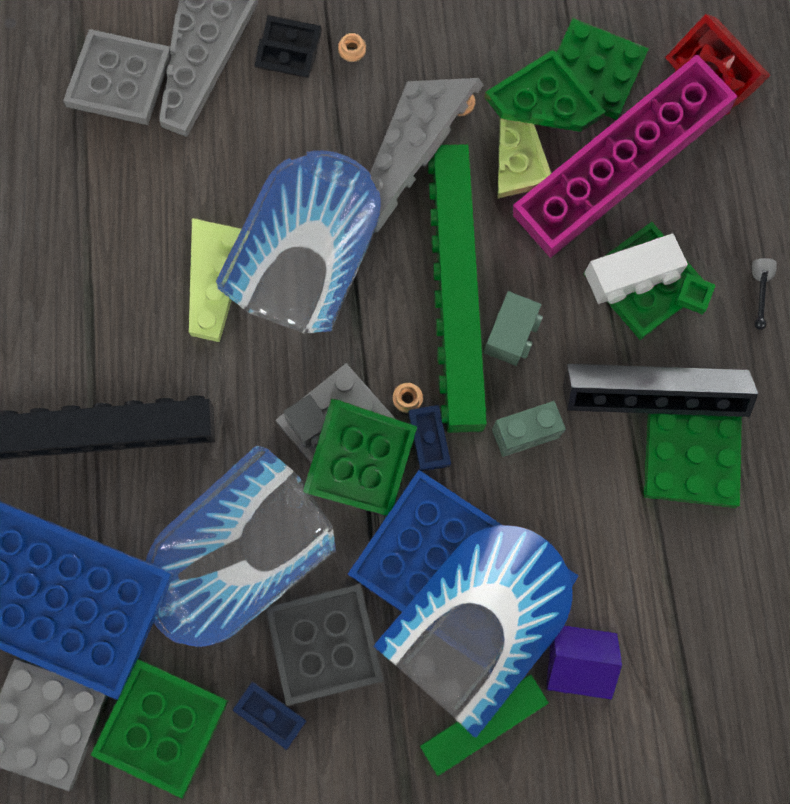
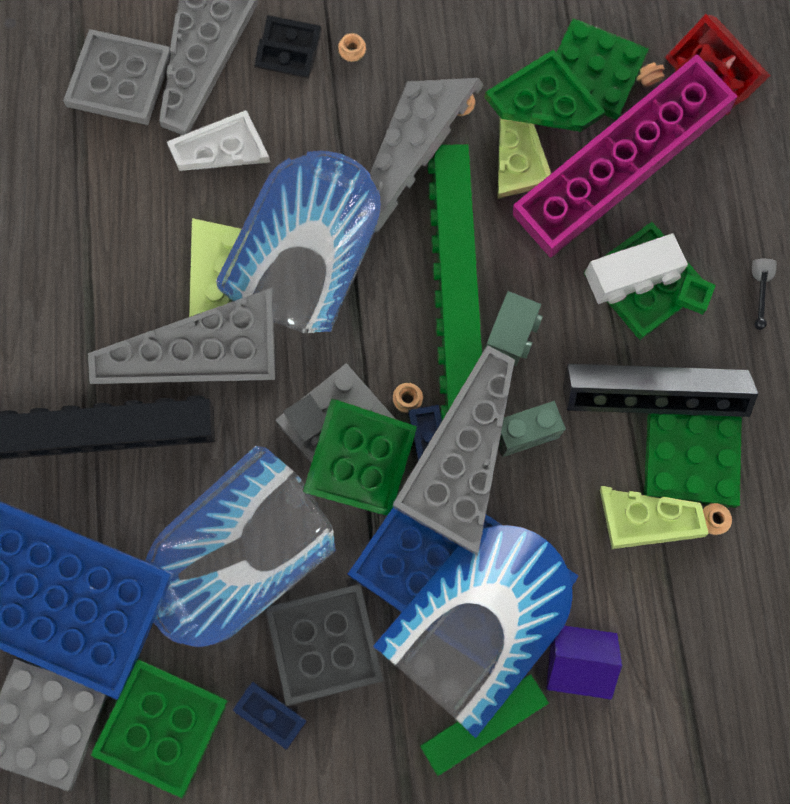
none -> light grey wing [88,287,276,384]
none -> white wing [167,110,270,171]
none -> light grey wing [393,345,515,556]
none -> yellowish green wing [600,486,709,549]
none -> light nougat plate [637,62,665,87]
none -> light nougat plate [703,503,732,535]

